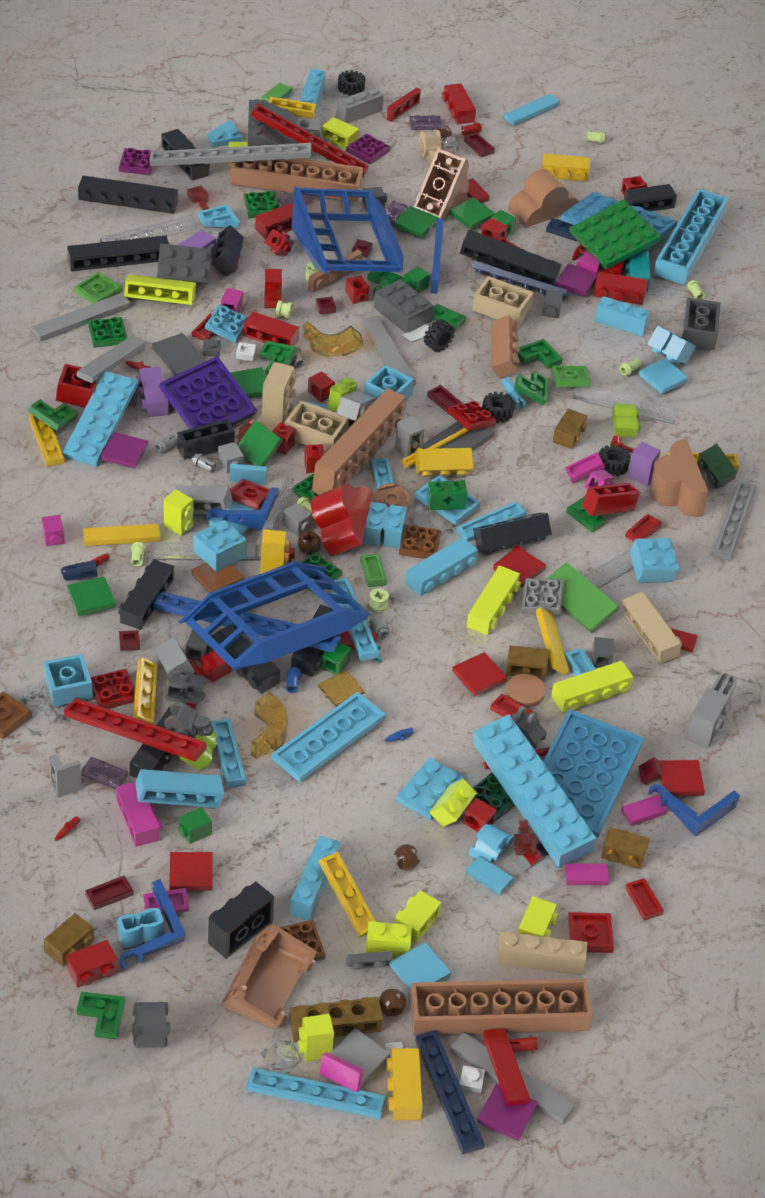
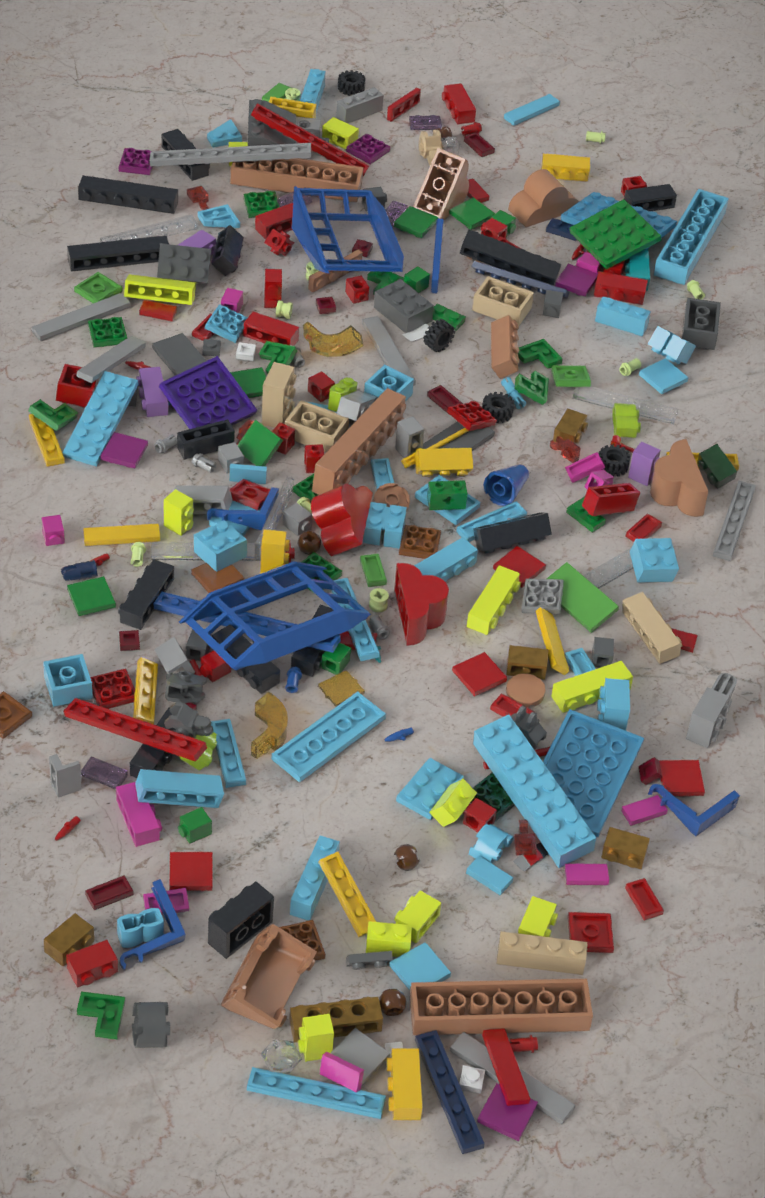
none -> red tile [139,300,177,321]
none -> yellowish green wheel [285,88,301,101]
none -> red brick [394,563,449,646]
none -> blue cone [483,464,529,506]
none -> clear red plate [550,436,581,463]
none -> medium azure brick [597,678,630,731]

